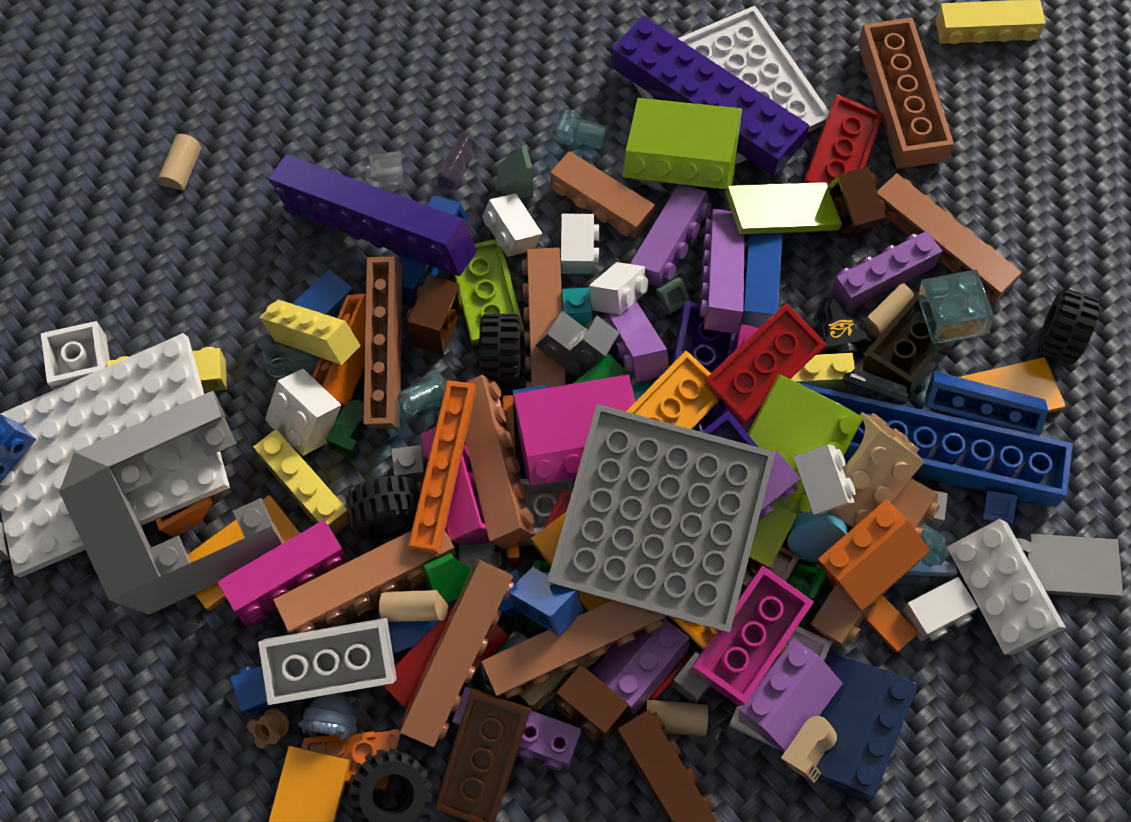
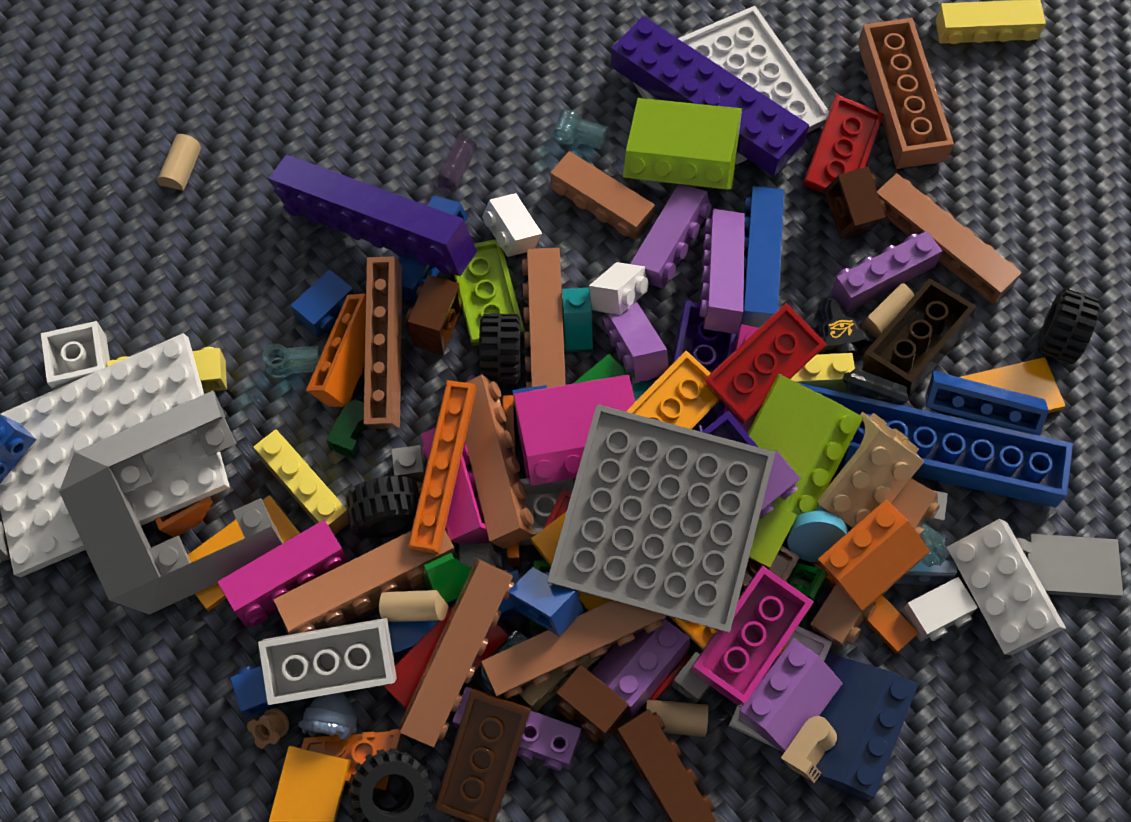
light yellow brick [259,300,361,365] -> none
white brick [265,369,341,456] -> none
clear brick [365,151,405,190] -> none
clear light blue piece [397,370,447,415] -> none
sand green slope [493,146,533,199] -> none
dark grey brick [535,311,619,378] -> none
white brick [561,214,599,274] -> none
sand green tile [655,277,691,315] -> none
tile [725,183,842,234] -> none
white brick [794,445,856,515] -> none
clear light blue brick [918,269,994,344] -> none
blue plate [983,489,1018,524] -> none

